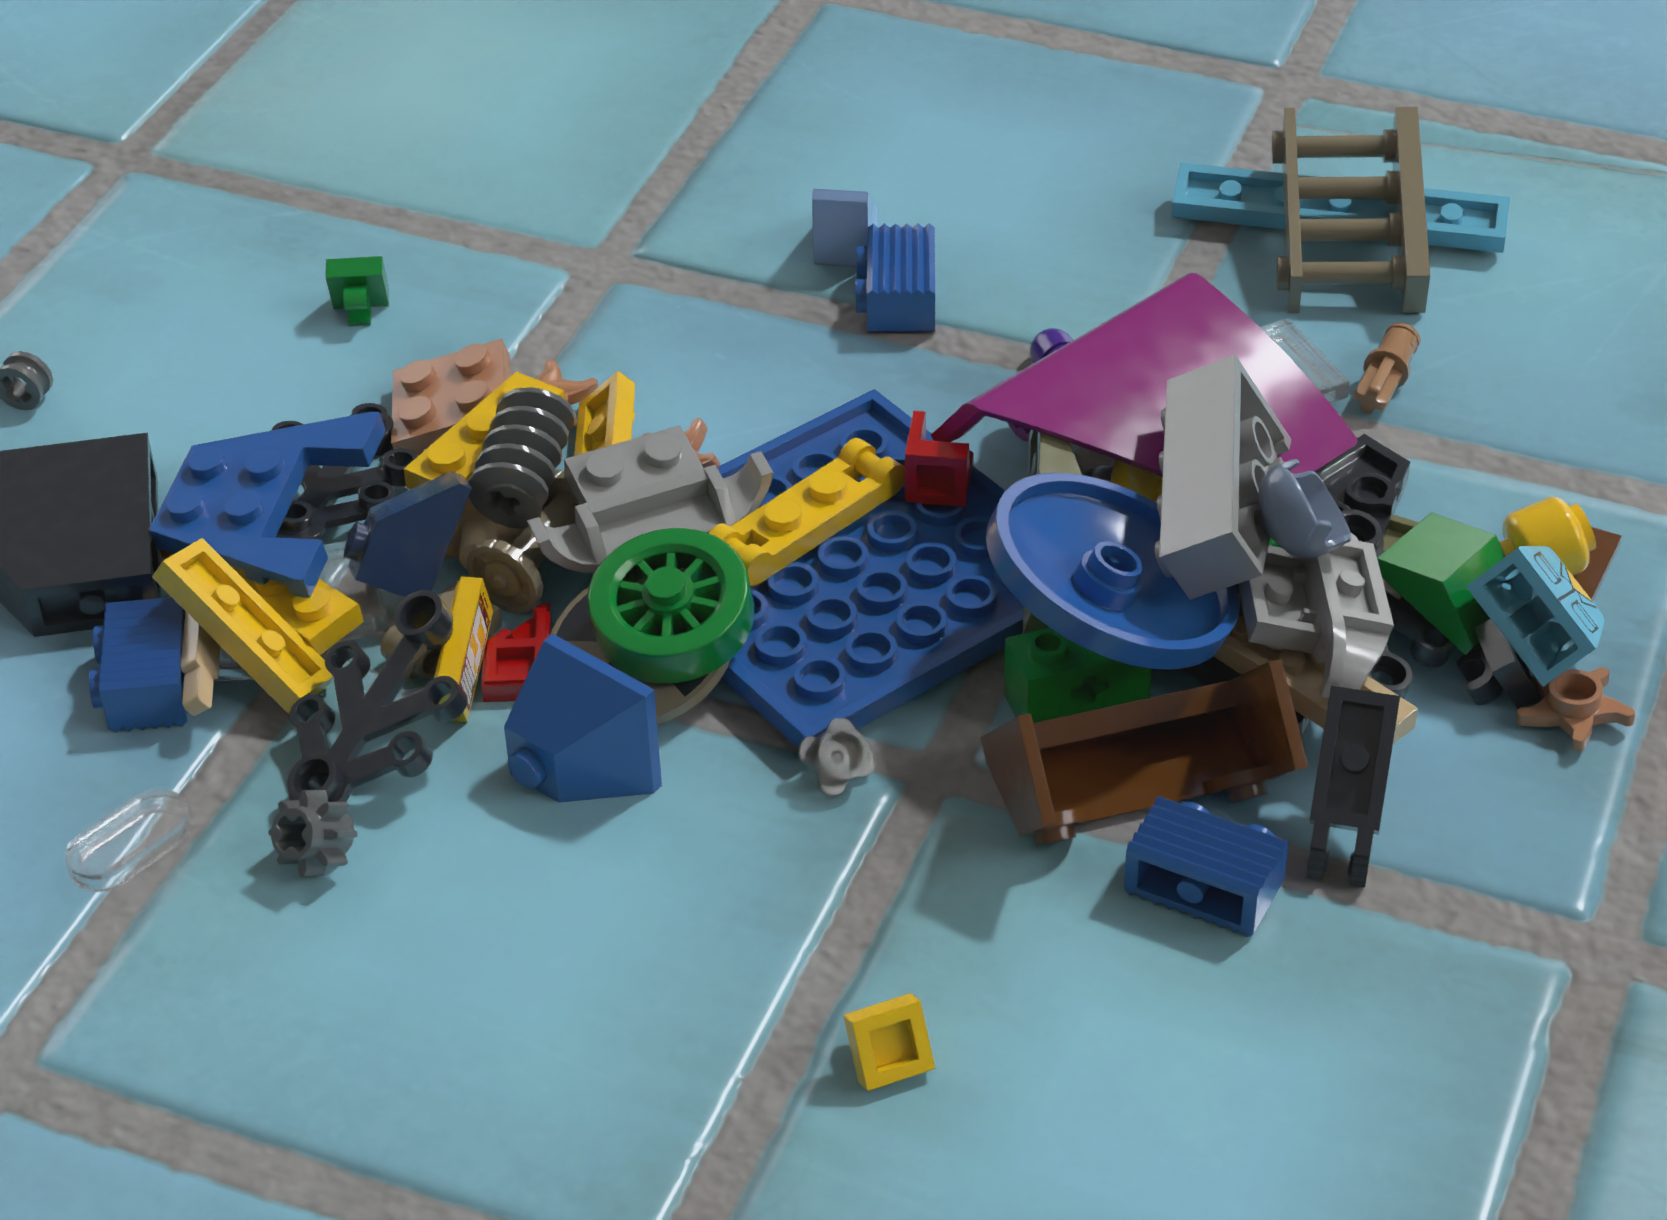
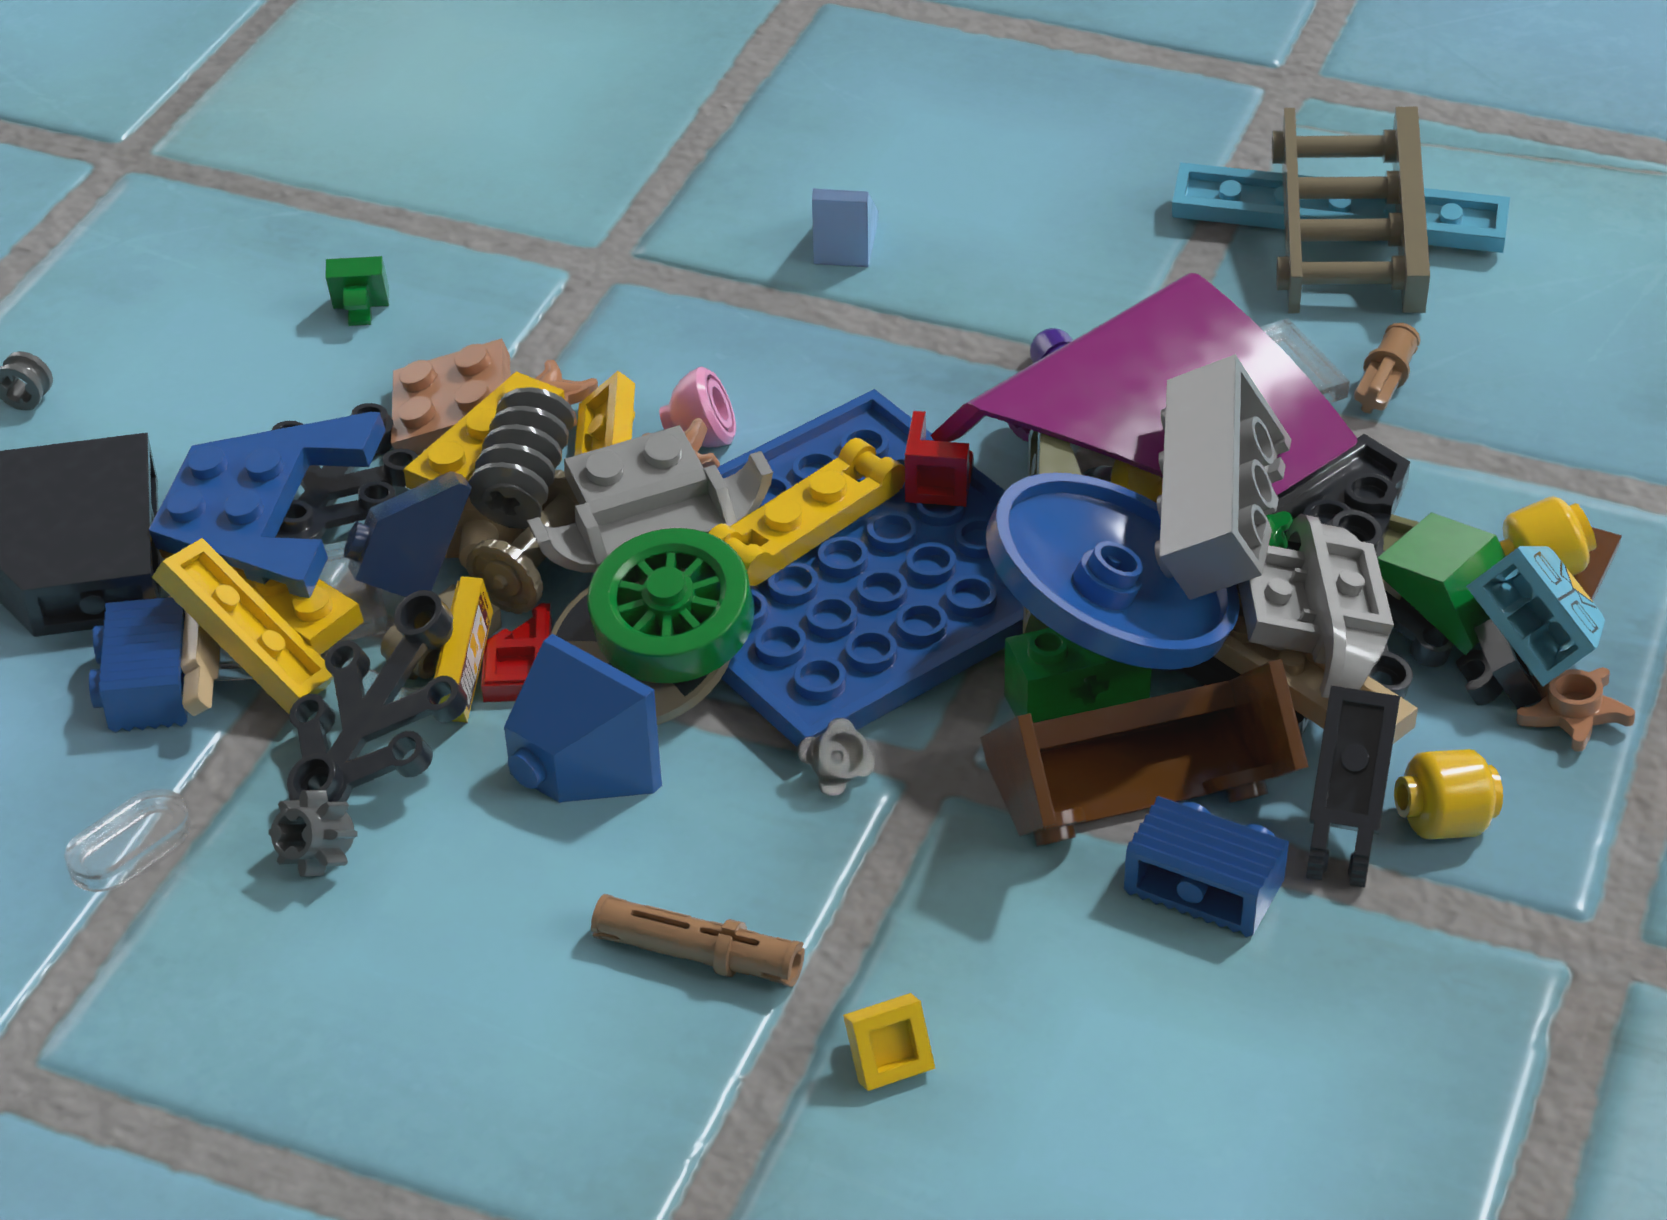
blue brick [855,223,935,332] -> none
sand blue hair [1259,459,1352,558] -> none
none -> medium nougat pin [591,894,805,987]
none -> bright pink brick [659,366,736,448]
none -> yellow head [1394,749,1503,839]

